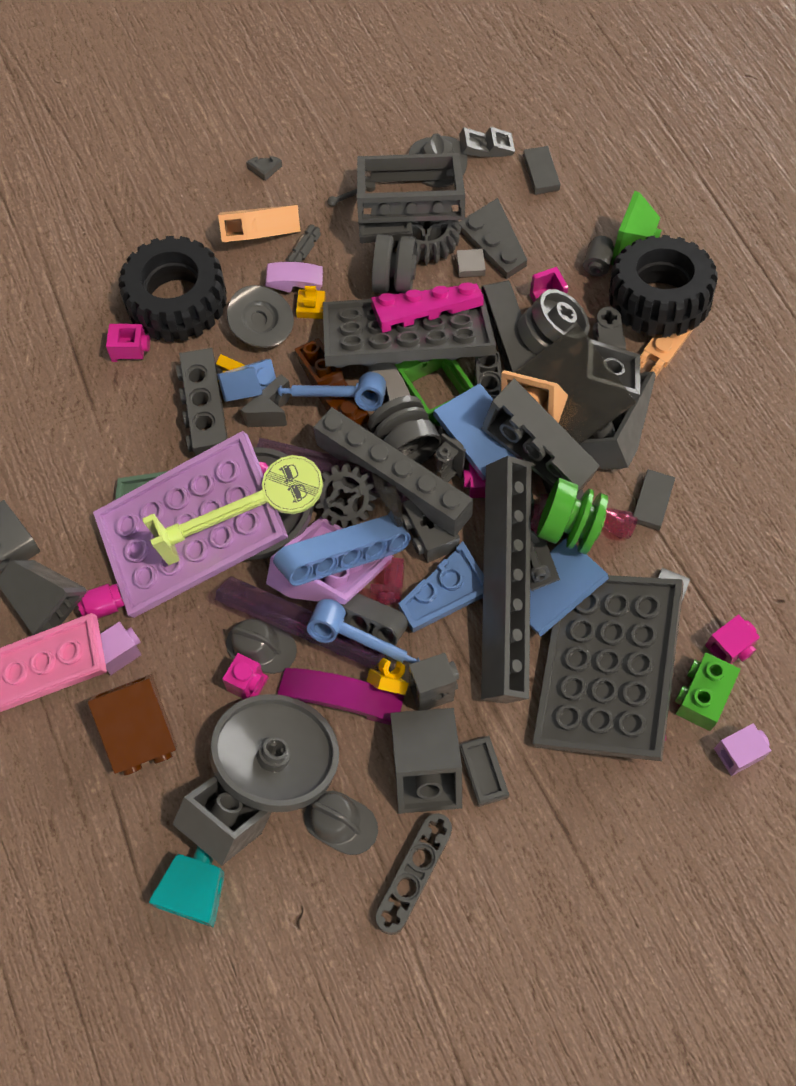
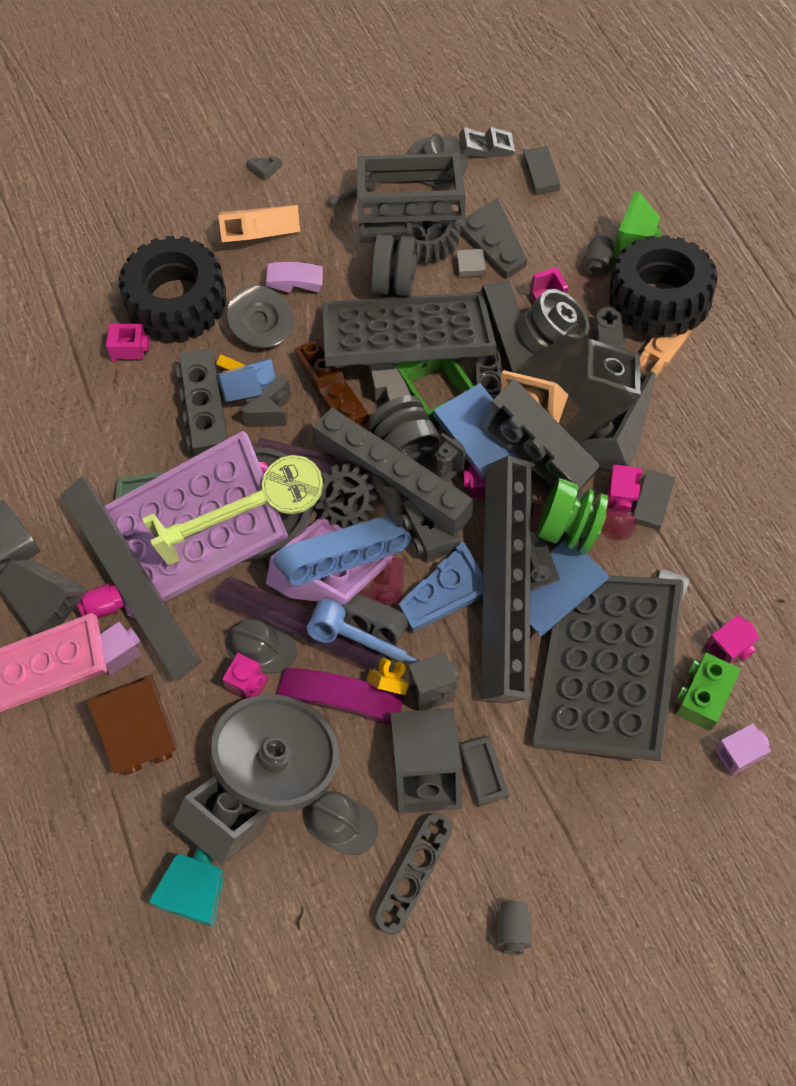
medium blue piece [278,372,386,411] -> none
dark grey axle [286,224,321,263] -> none
yellow tile [296,286,326,319] -> none
dark pink wing [371,282,484,333] -> none
none -> dark grey tile [60,476,202,681]
none -> dark grey brick [497,901,531,955]
none -> dark pink brick [607,464,642,513]

